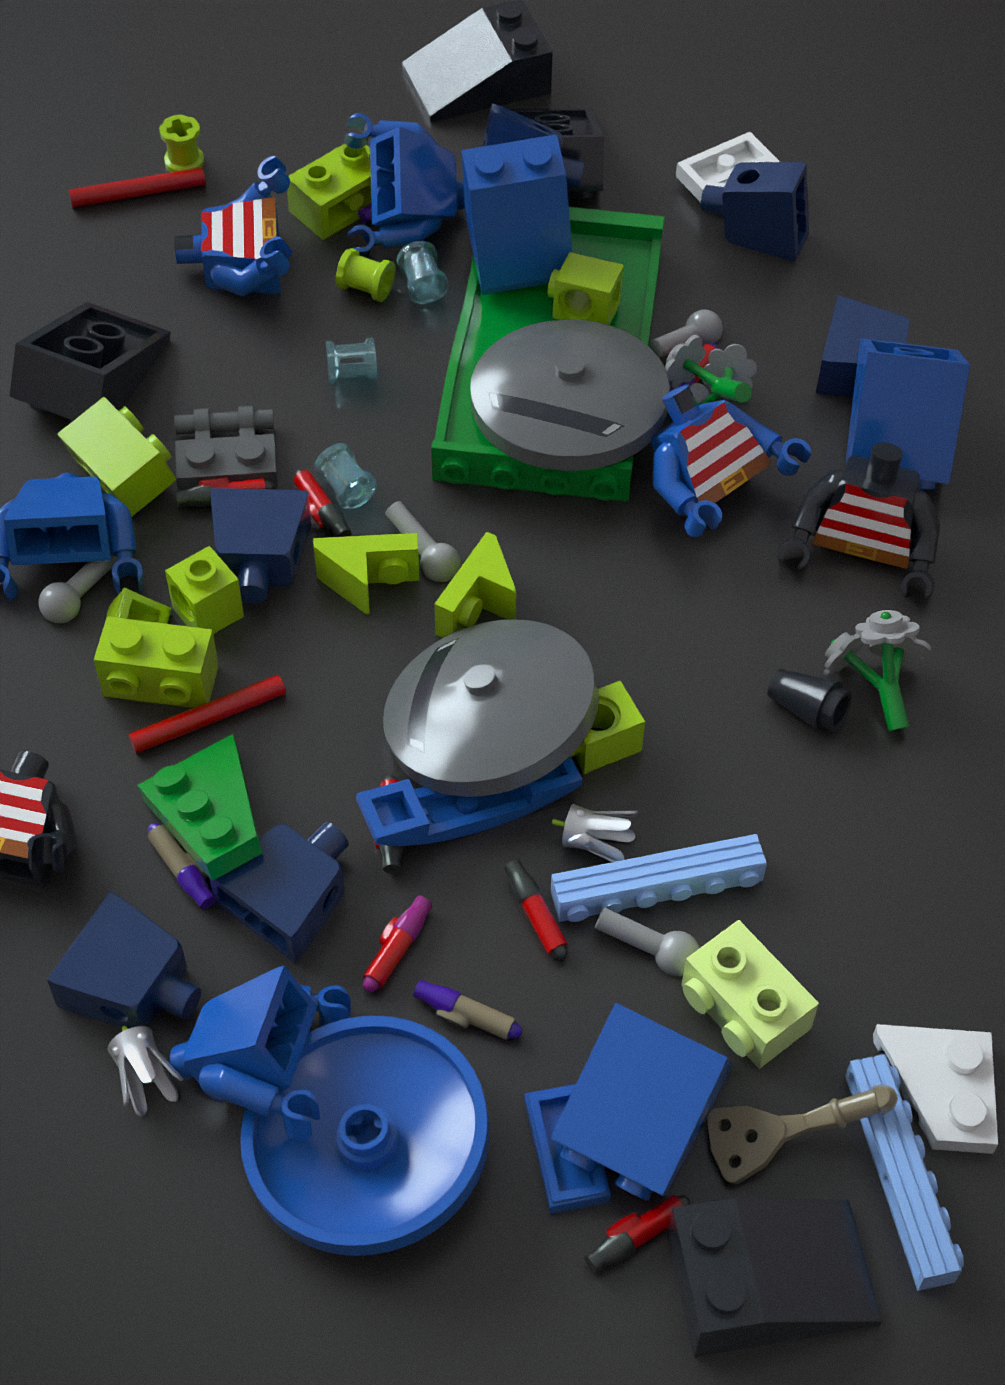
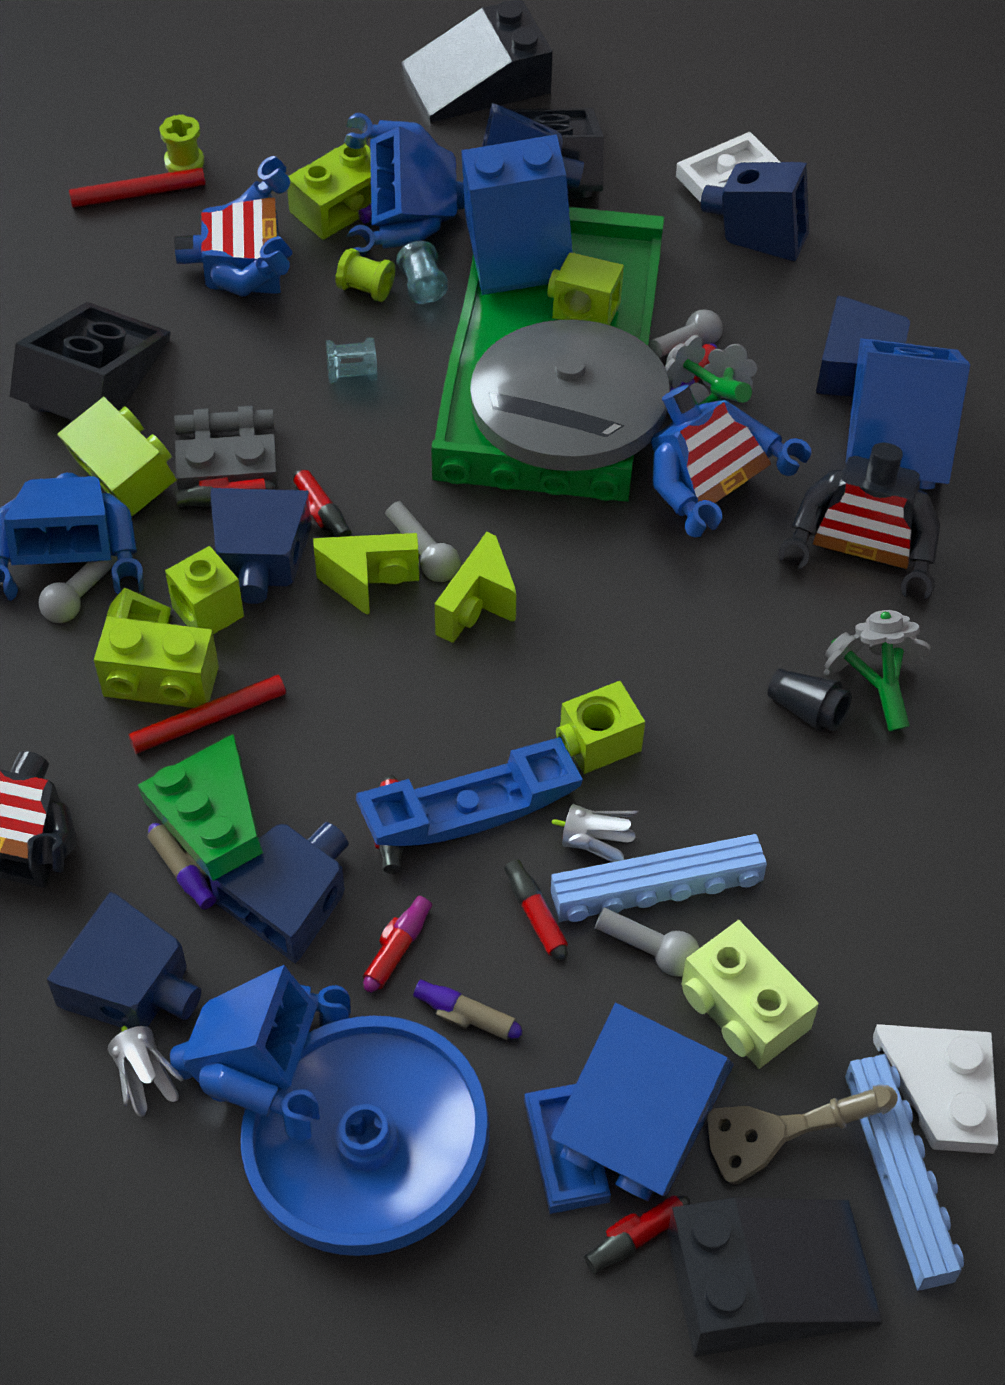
clear light blue bush [313,443,378,509] -> none
dark grey dish [383,619,599,797] -> none

